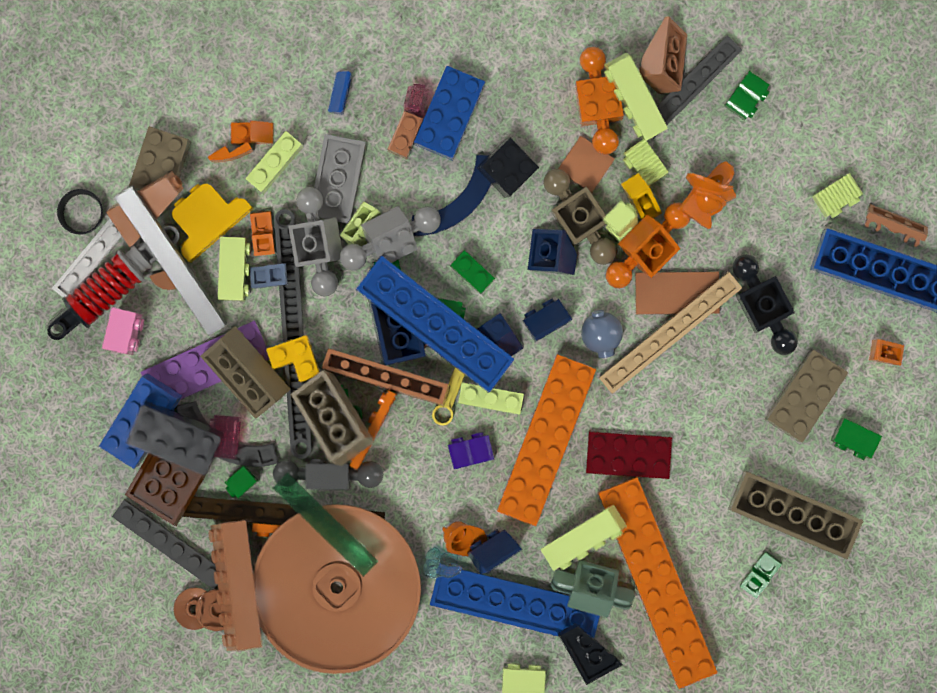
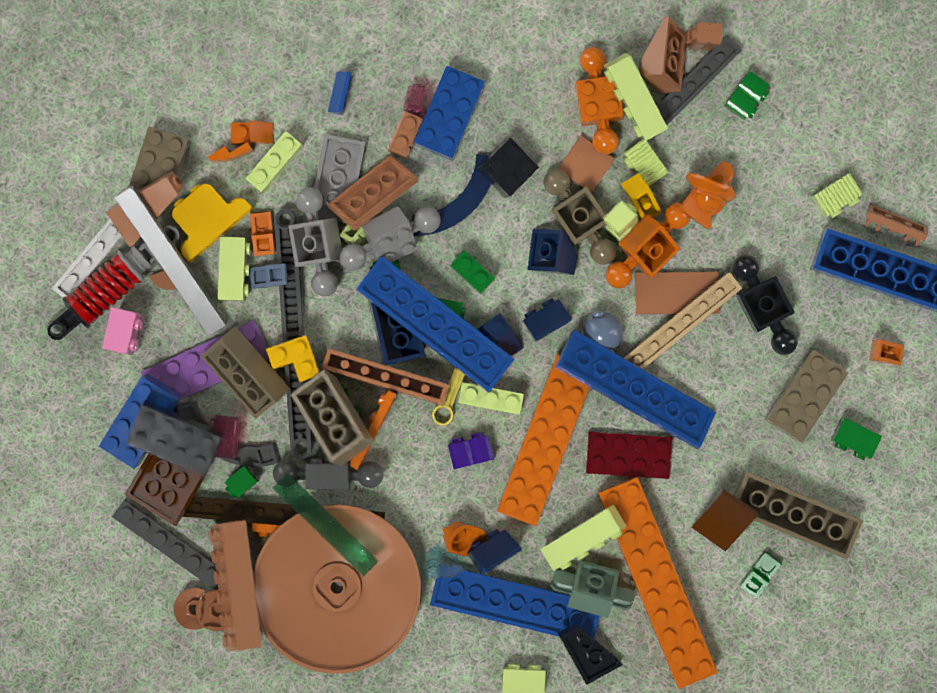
black tyre [57,189,103,235] -> none
none -> nougat tile [328,155,418,231]
none -> blue plate [555,330,716,449]
none -> nougat brick [685,22,723,51]
none -> reddish brown tile [691,489,759,552]

